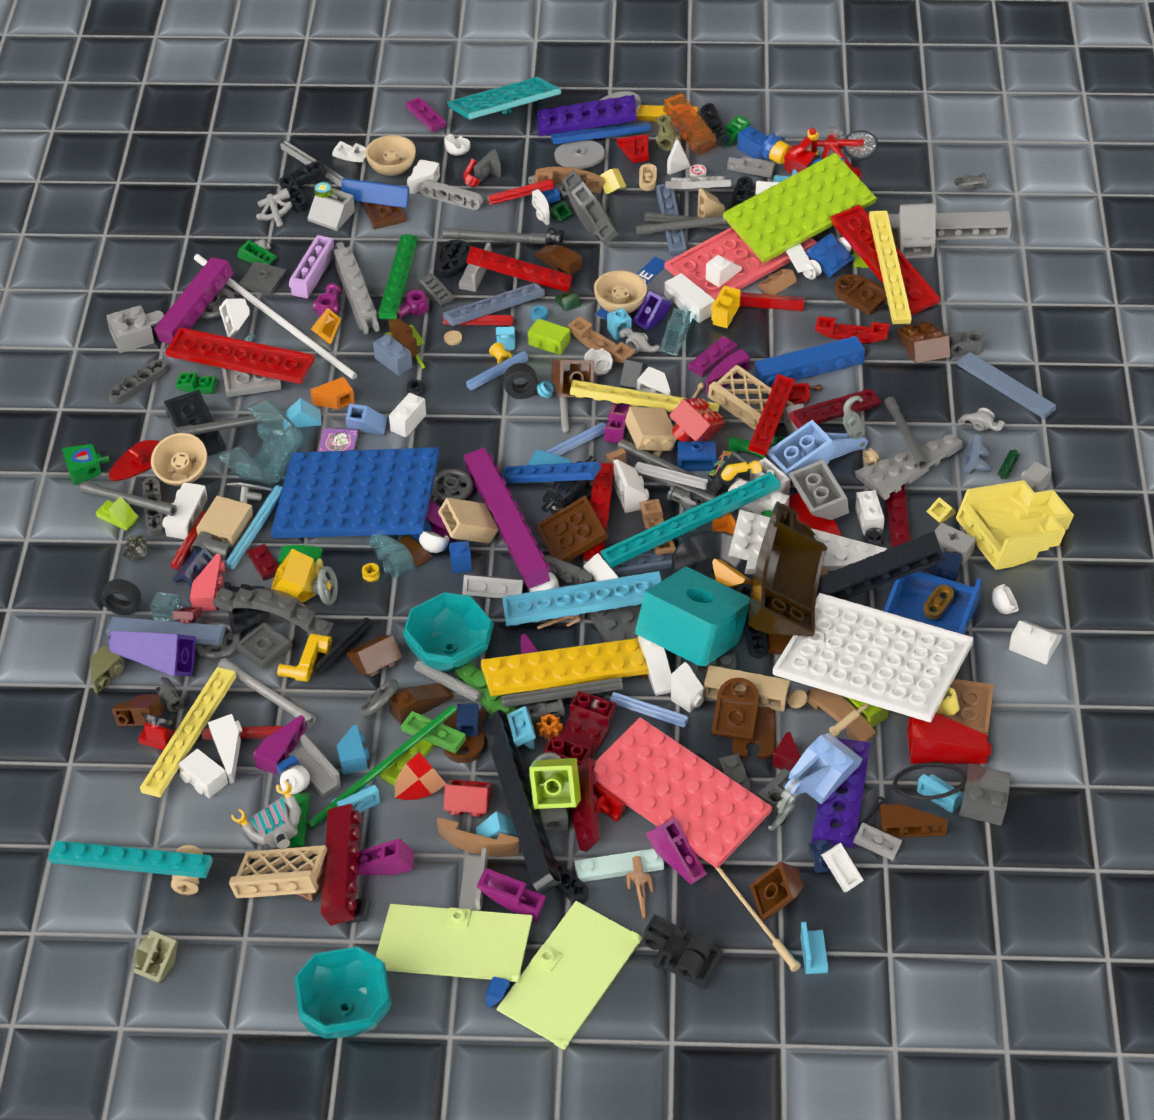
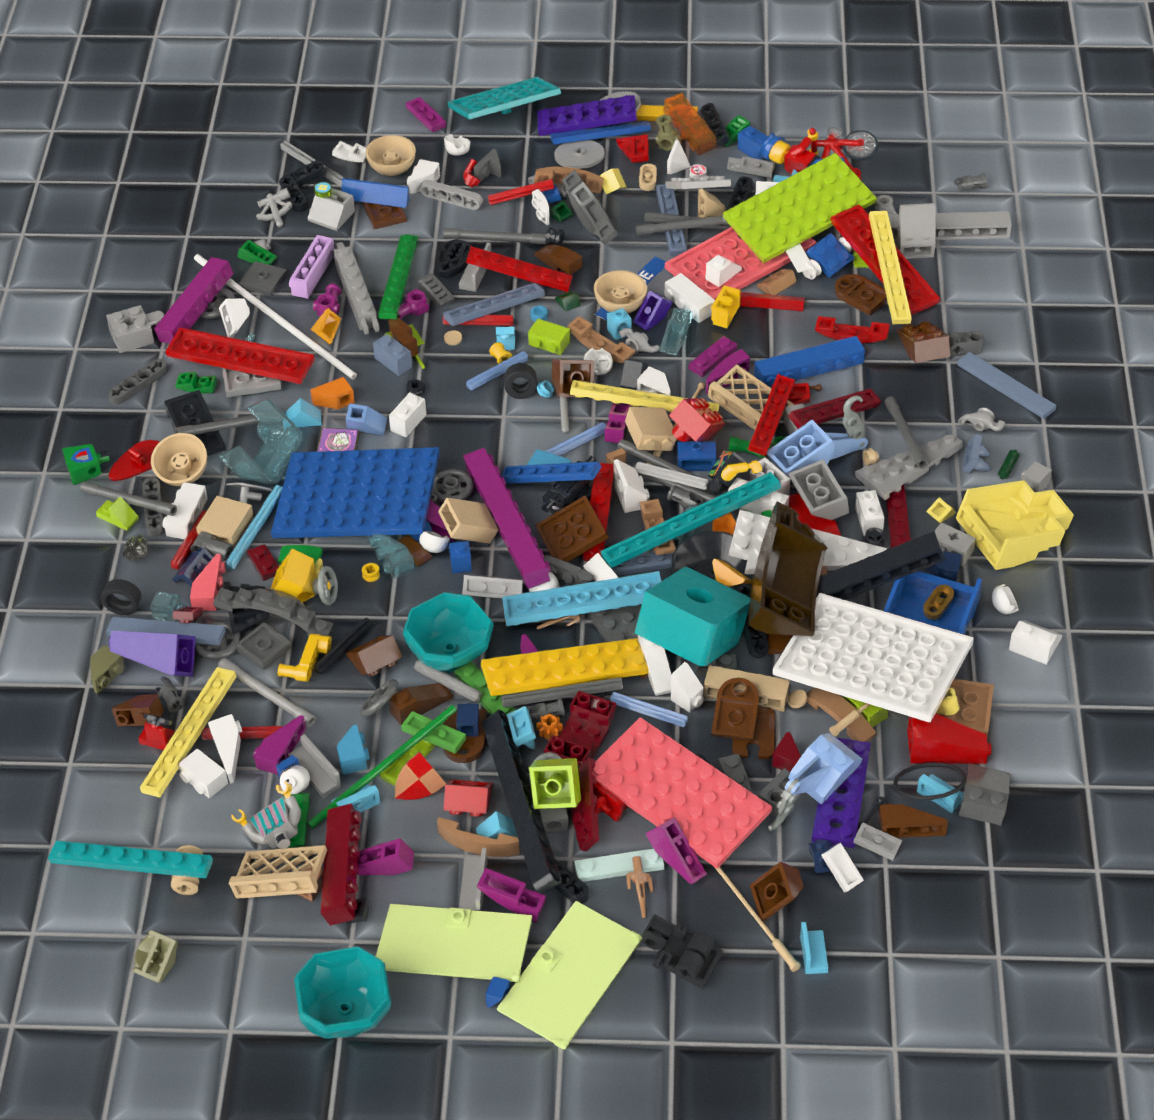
none -> light grey piece [872,194,897,214]

